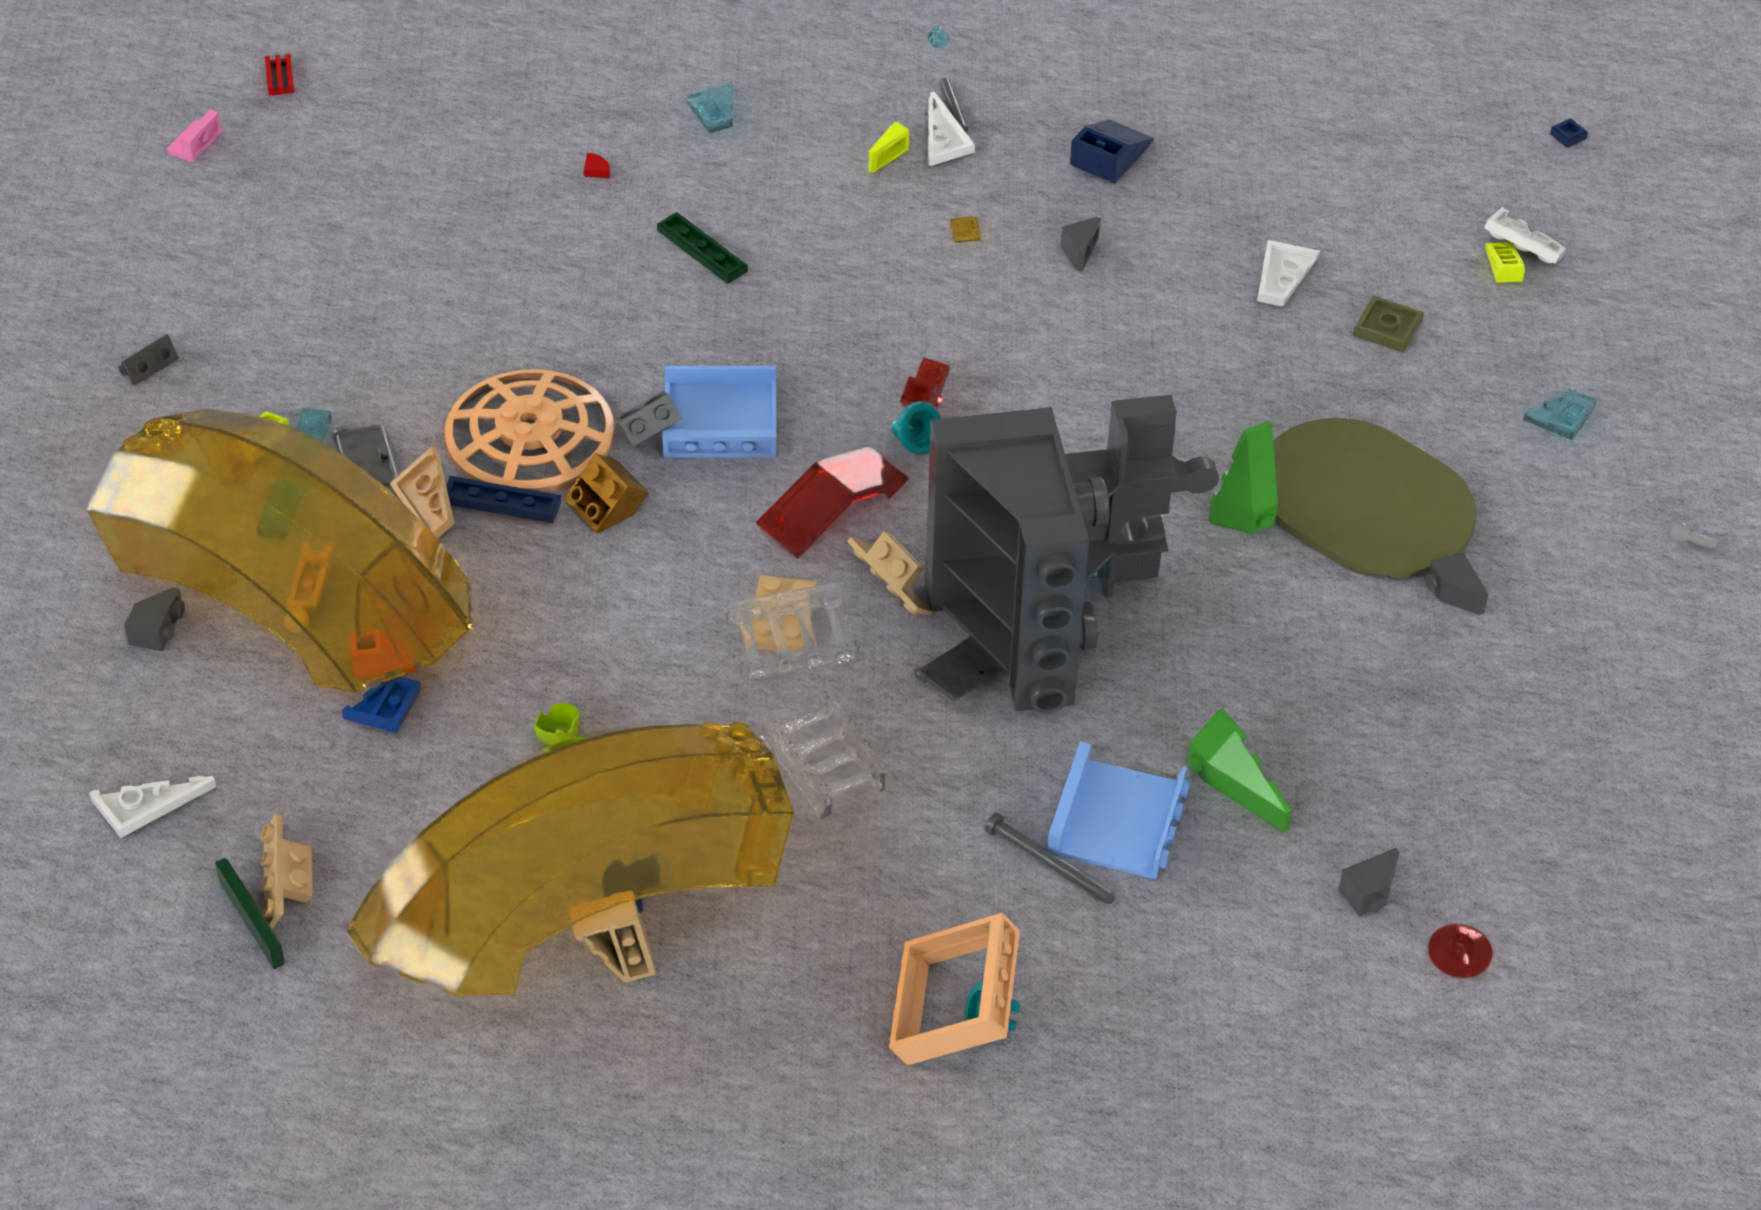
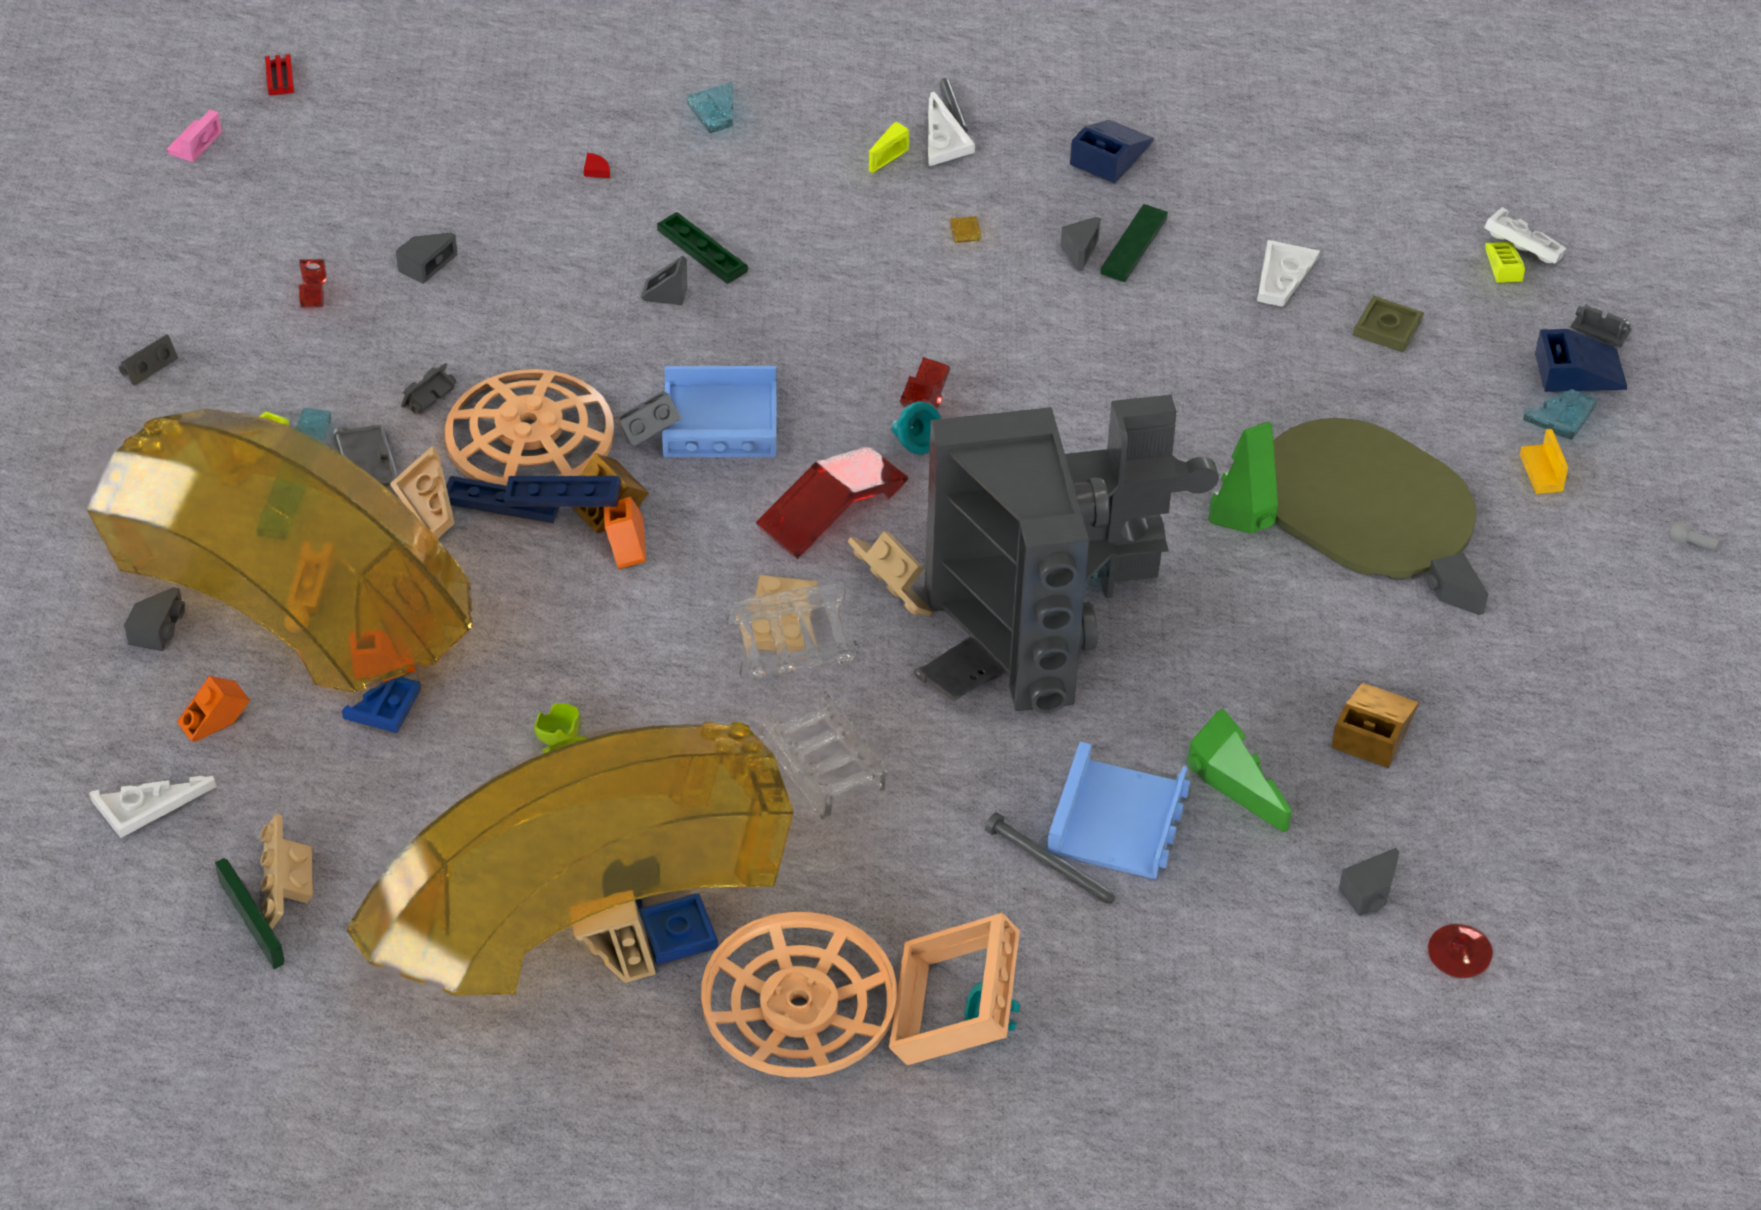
clear light blue hinge [928,25,949,48] -> none
dark blue tile [1550,118,1588,148] -> none
none -> orange slope [177,675,250,742]
none -> clear red leg [299,259,327,308]
none -> dark grey slope [396,233,458,284]
none -> dark grey hinge [401,363,456,414]
none -> dark blue plate [504,476,621,507]
none -> orange slope [604,496,646,569]
none -> blue plate [638,893,718,965]
none -> dark grey slope [641,256,688,305]
none -> light nougat dish [701,912,897,1077]
none -> dark green tile [1101,204,1168,282]
none -> pearl gold slope [1331,682,1419,768]
none -> yellow panel [1519,429,1568,494]
none -> dark blue slope [1535,329,1627,392]
none -> dark grey hinge [1570,304,1632,347]

